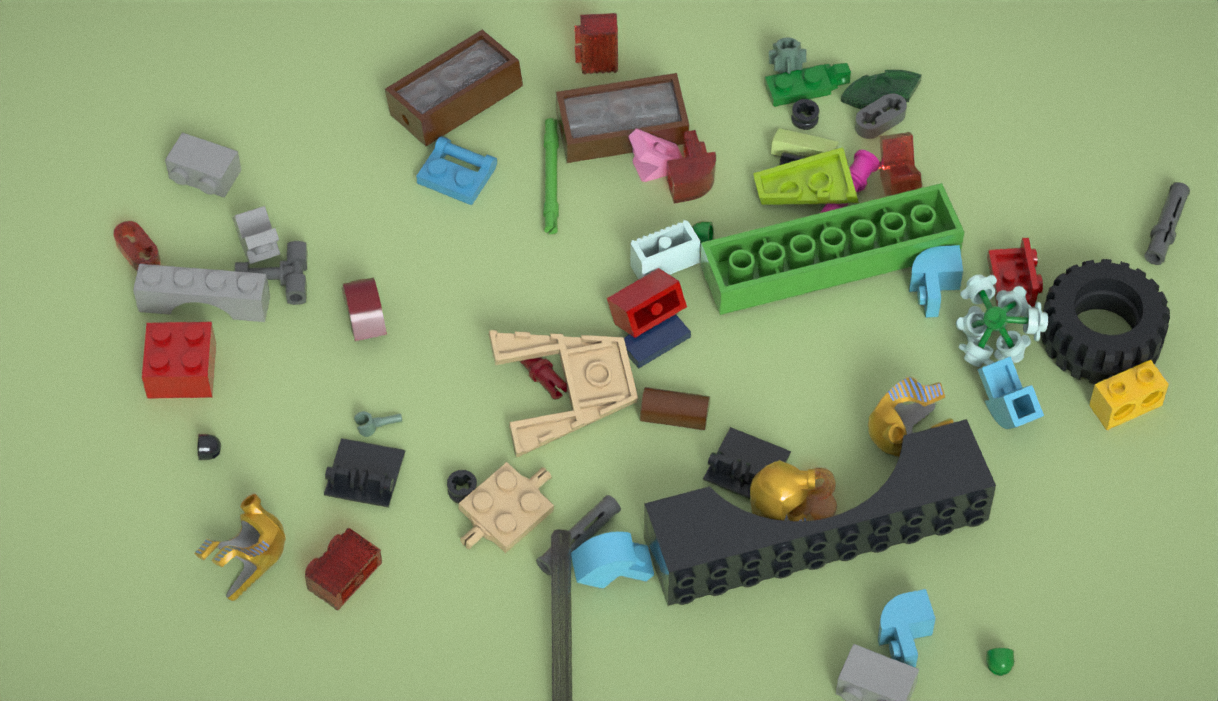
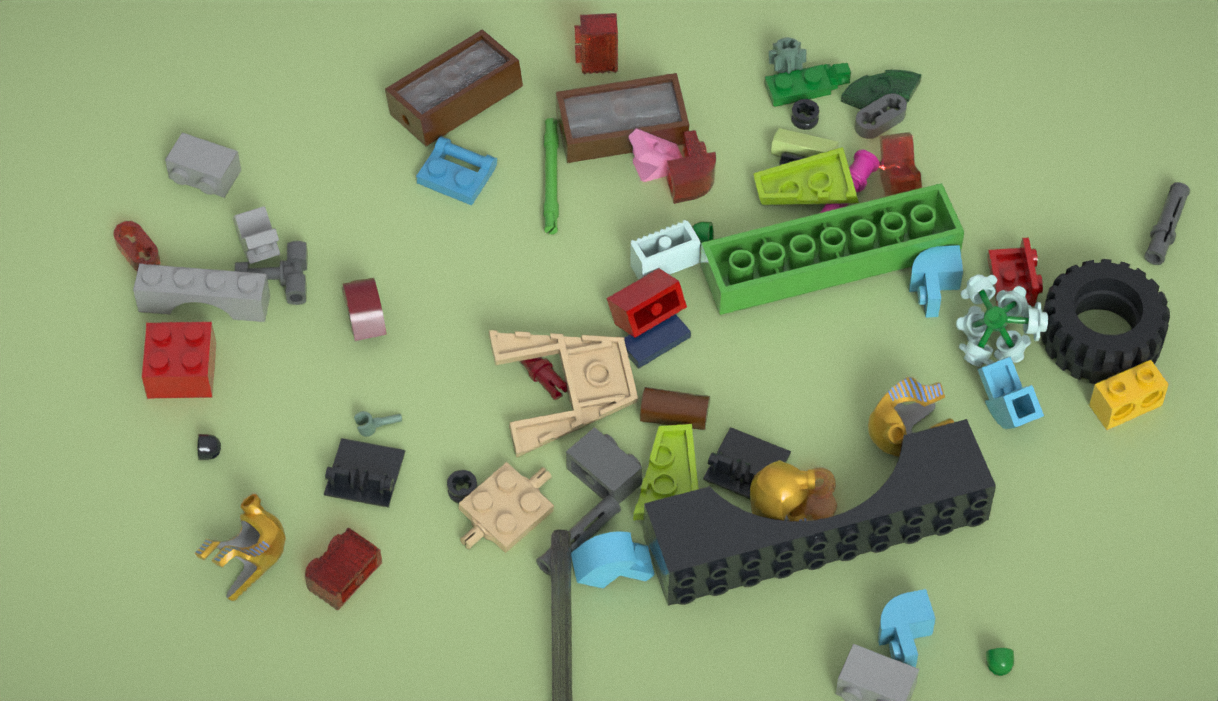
none -> dark grey brick [566,427,642,504]
none -> lime wing [633,424,698,521]

